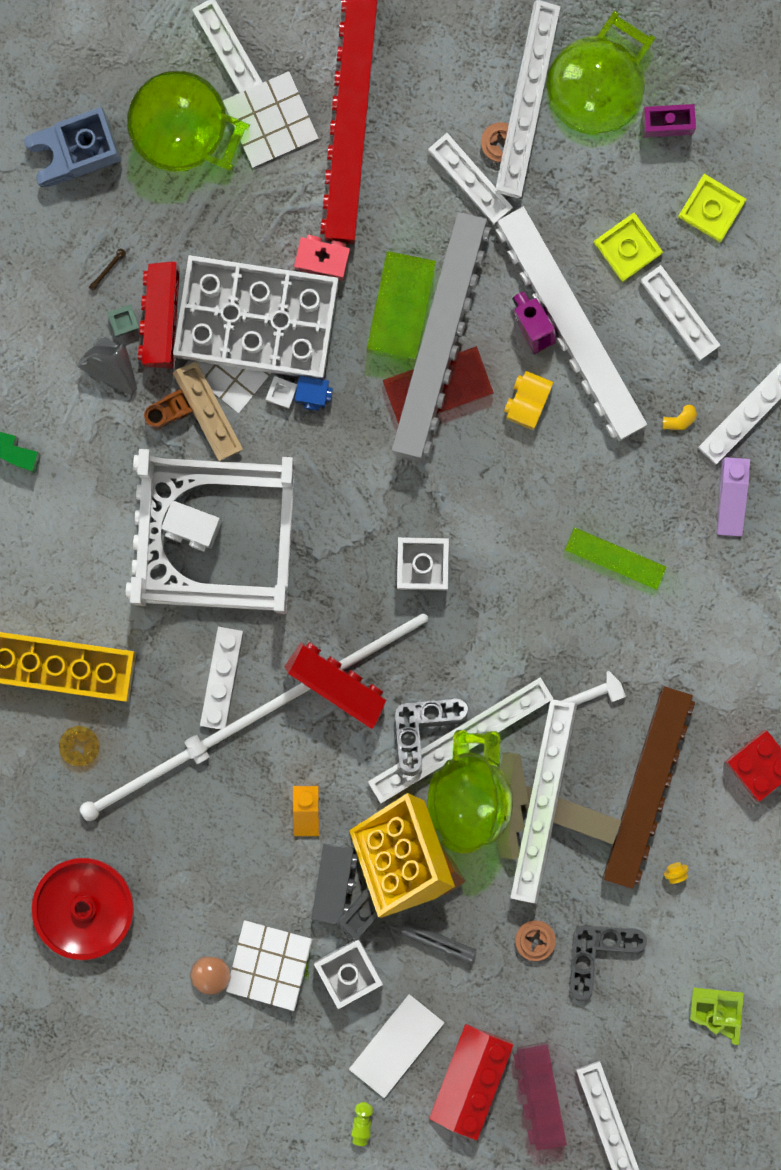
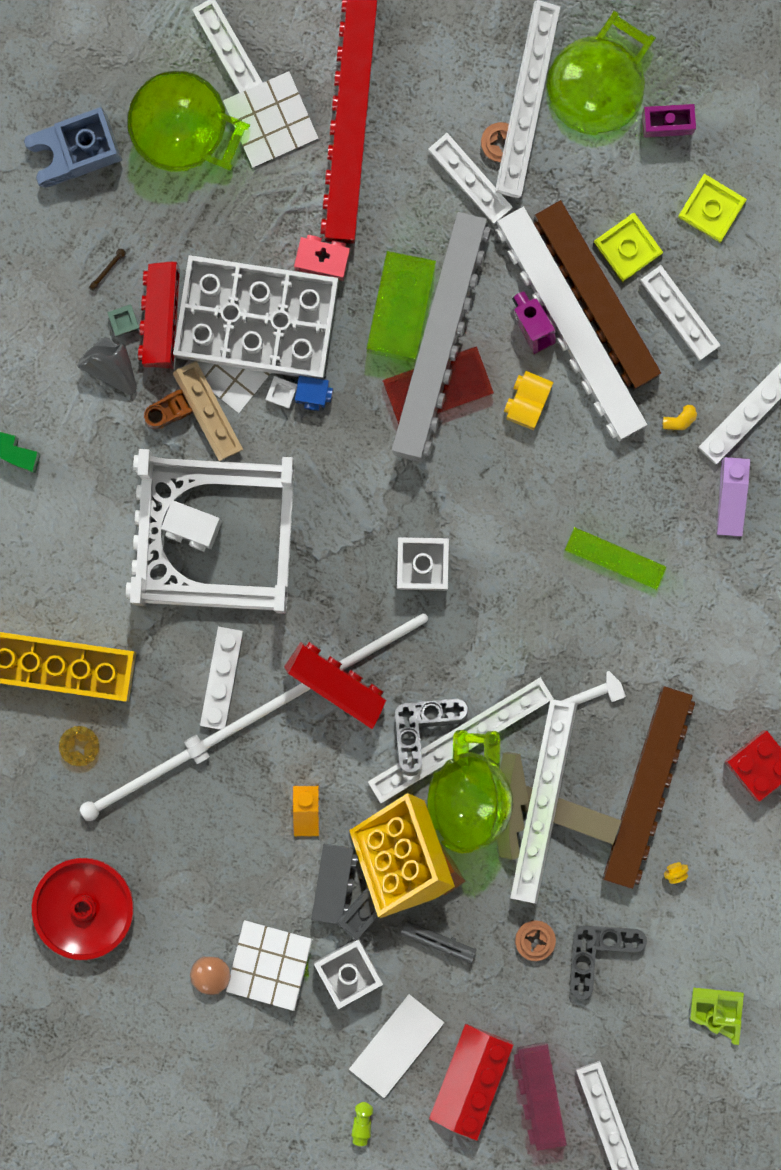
none -> reddish brown brick [533,200,661,391]

